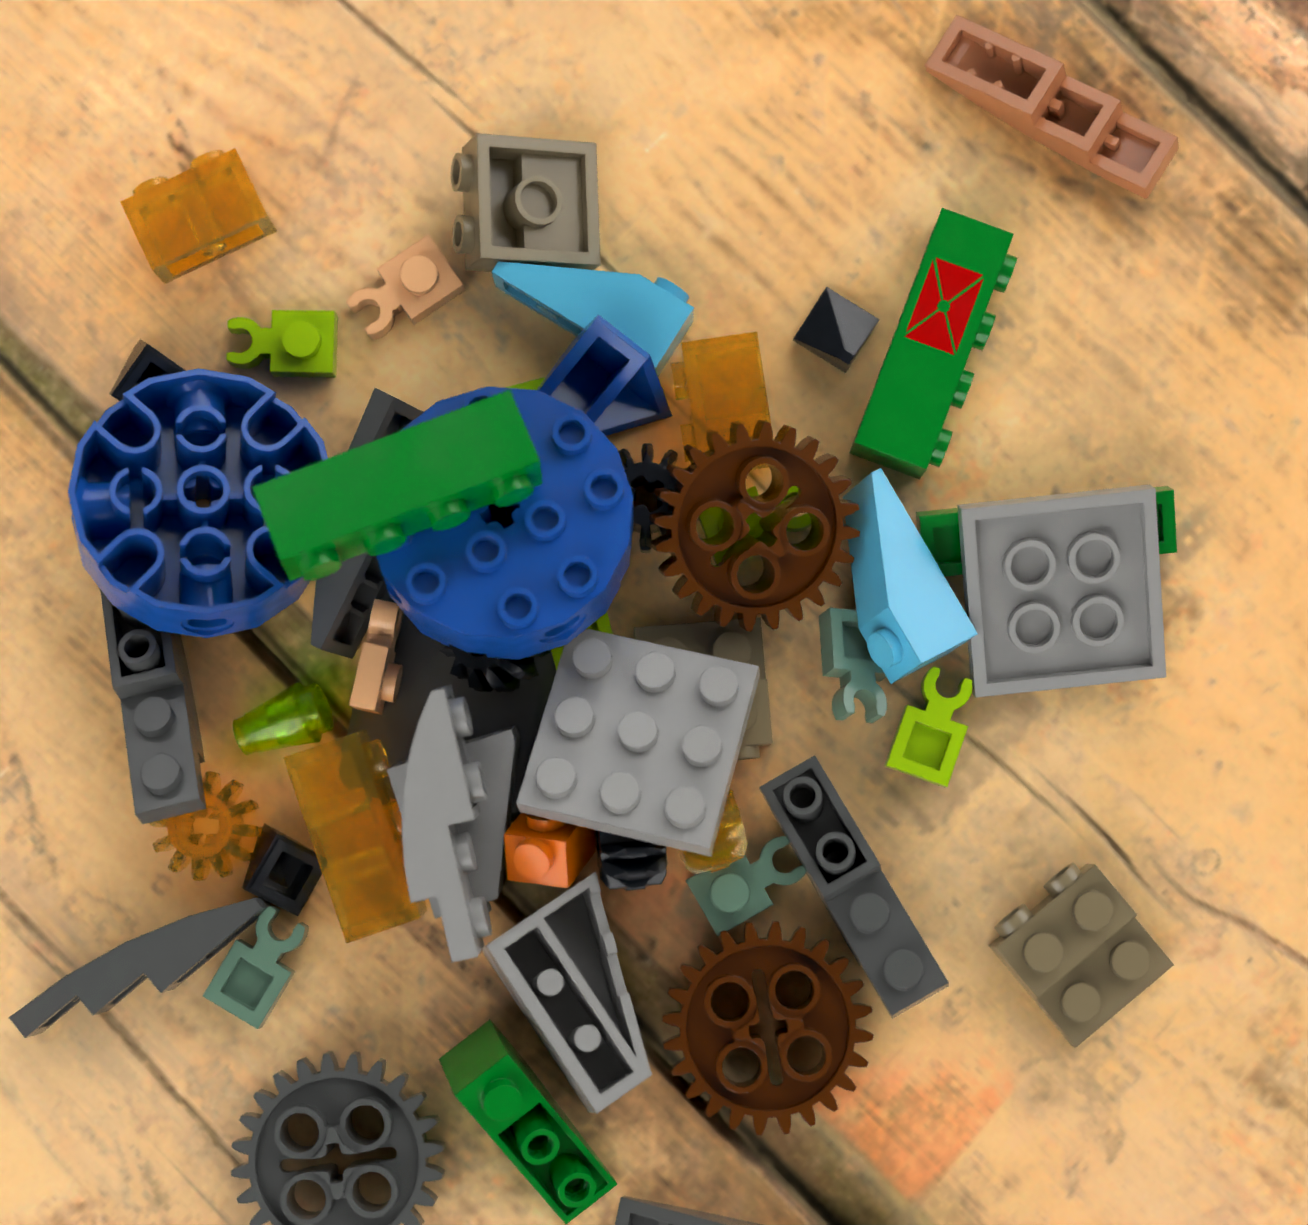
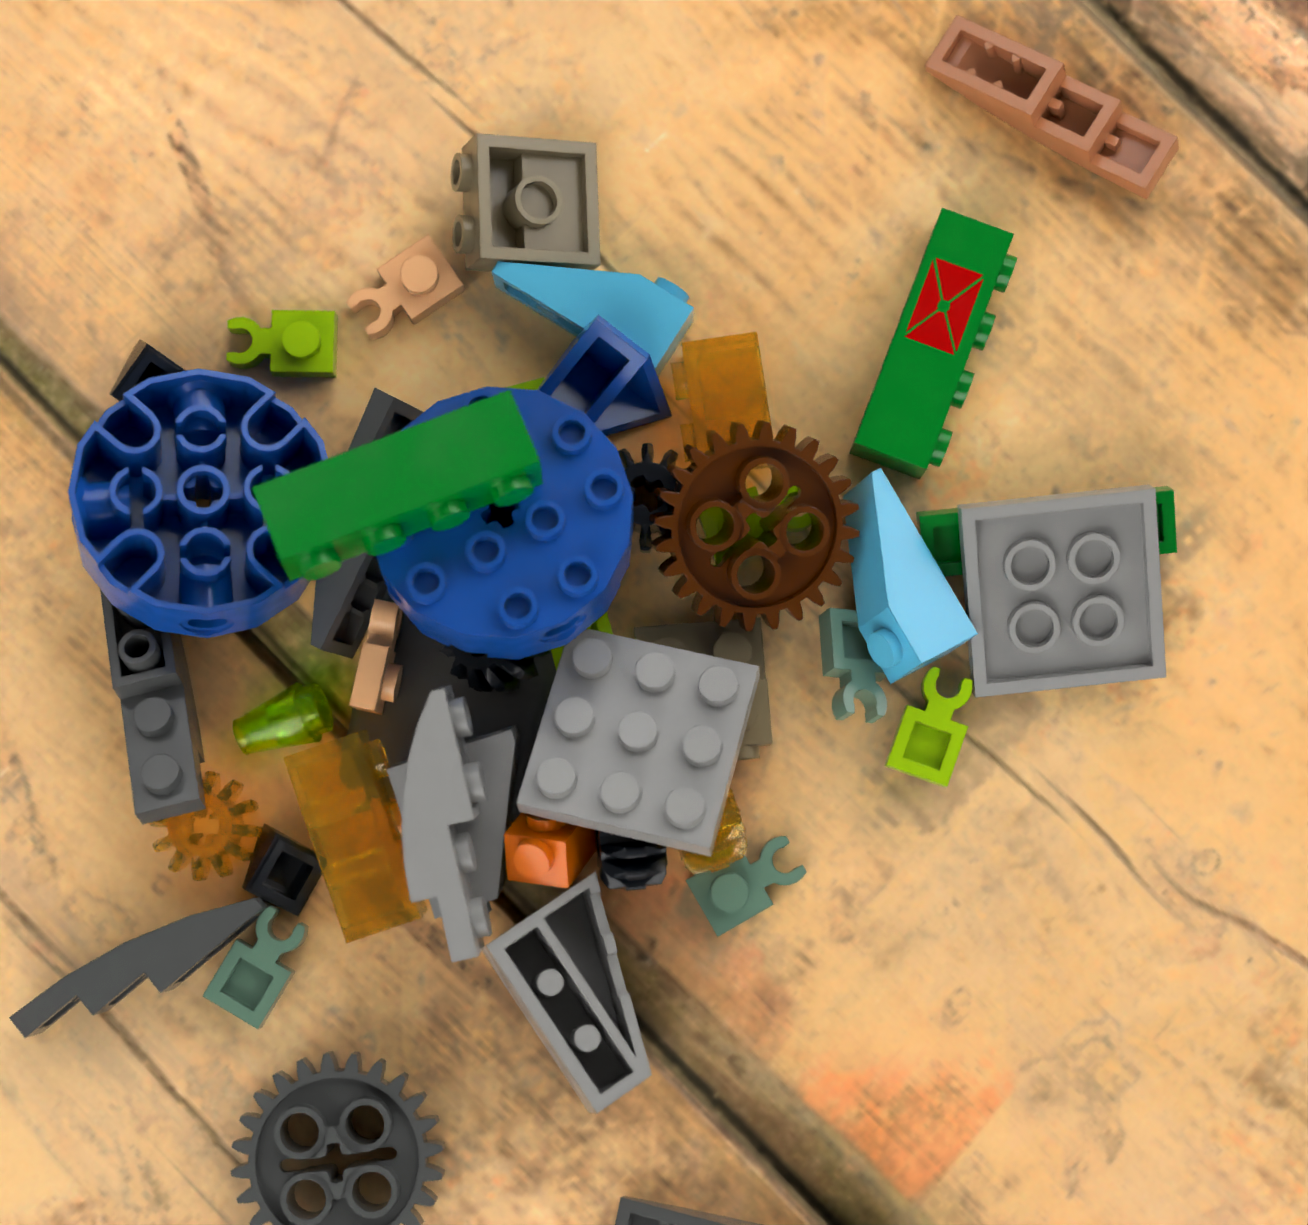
clear yellow brick [120,148,277,284] -> none
green slope [439,1020,617,1224] -> none
reddish brown gear [662,921,873,1135] -> none
dark grey slope [759,755,949,1019] -> none
black slope [793,287,879,373] -> none
dark tan plate [989,862,1174,1048] -> none

